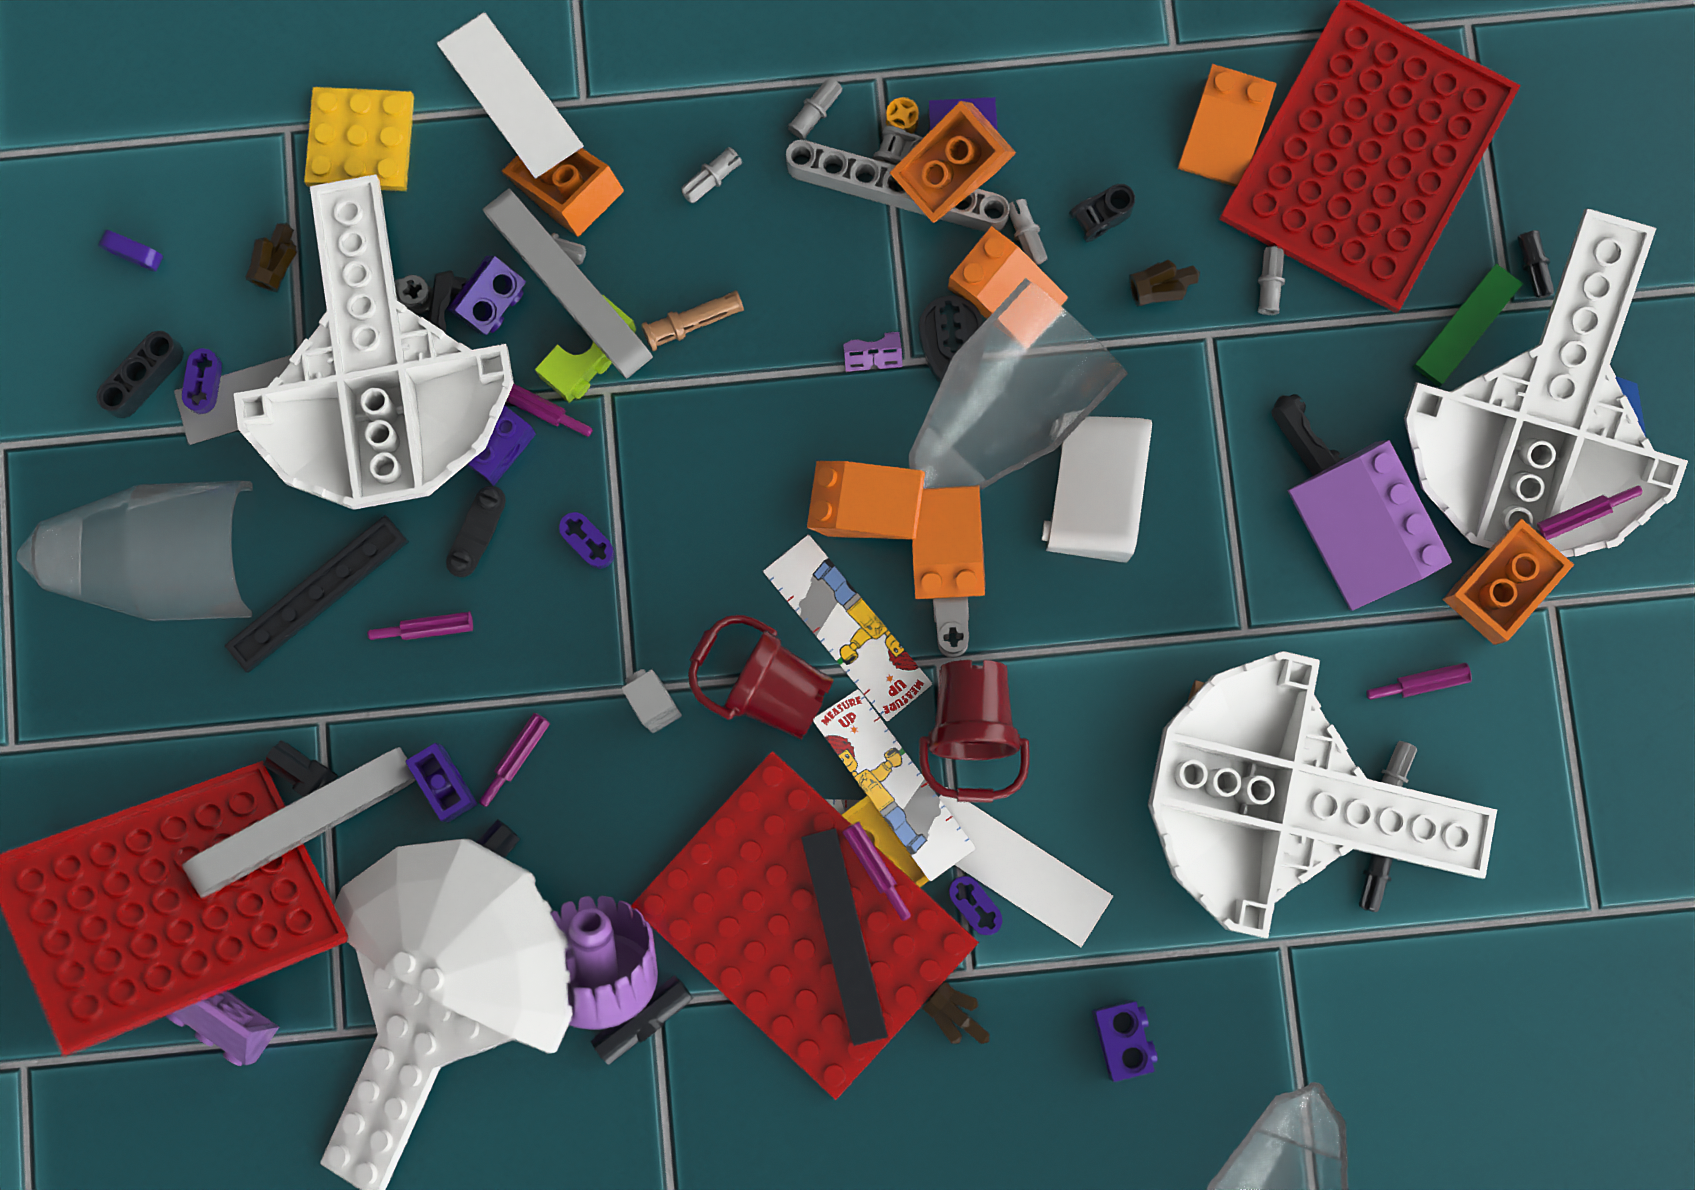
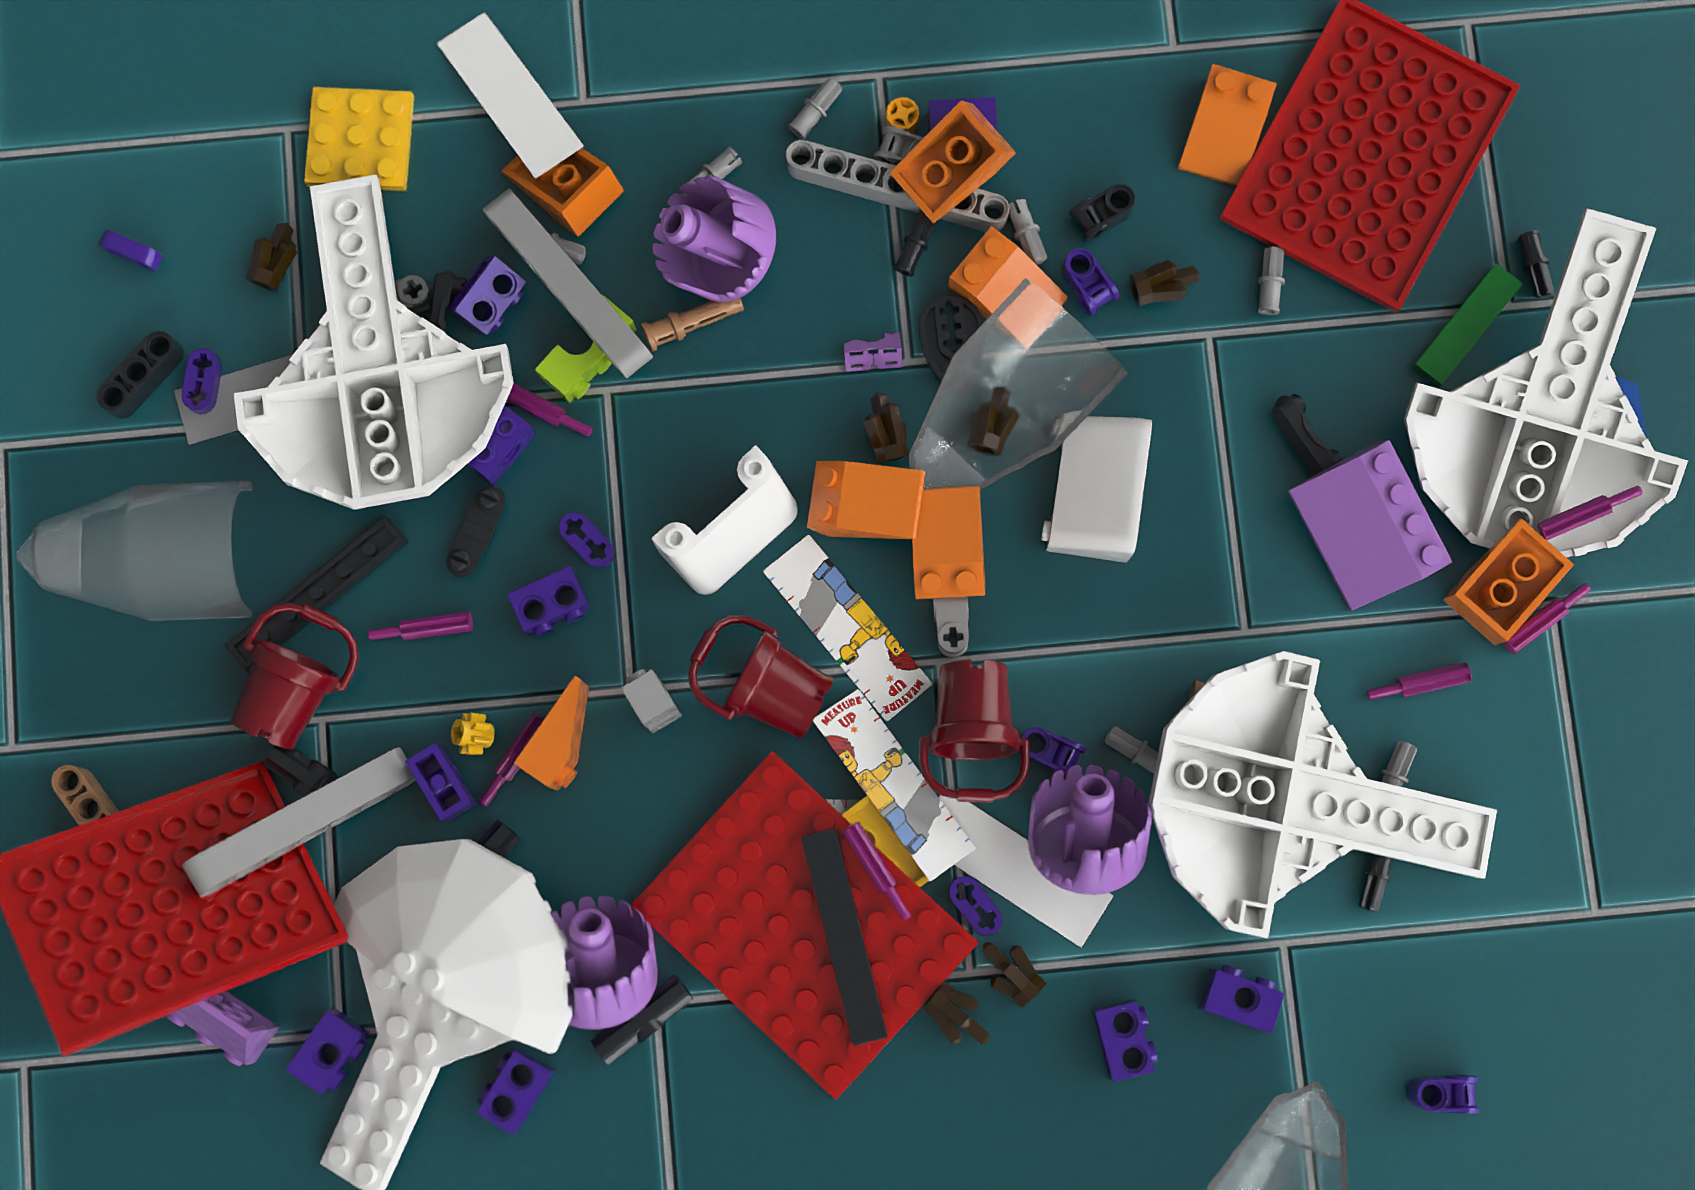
none -> medium nougat beam [51,765,119,826]
none -> dark red piece [230,603,359,749]
none -> dark purple brick [286,1008,370,1094]
none -> yellow gear [451,713,494,755]
none -> dark purple brick [477,1048,555,1135]
none -> dark purple brick [507,566,591,637]
none -> orange slope [514,676,589,791]
none -> white windscreen [651,445,798,595]
none -> medium lavender piece [652,176,776,302]
none -> dark brown rock [863,392,909,464]
none -> black axle [894,211,937,277]
none -> dark brown rock [967,386,1020,457]
none -> dark brown rock [982,942,1047,1008]
none -> dark purple piece [1018,727,1087,778]
none -> medium lavender piece [1028,765,1151,895]
none -> dark purple piece [1062,248,1120,317]
none -> light grey axle [1105,726,1159,774]
none -> dark purple brick [1199,965,1285,1034]
none -> dark purple piece [1406,1075,1480,1114]
none -> magenta axle [1502,583,1591,655]

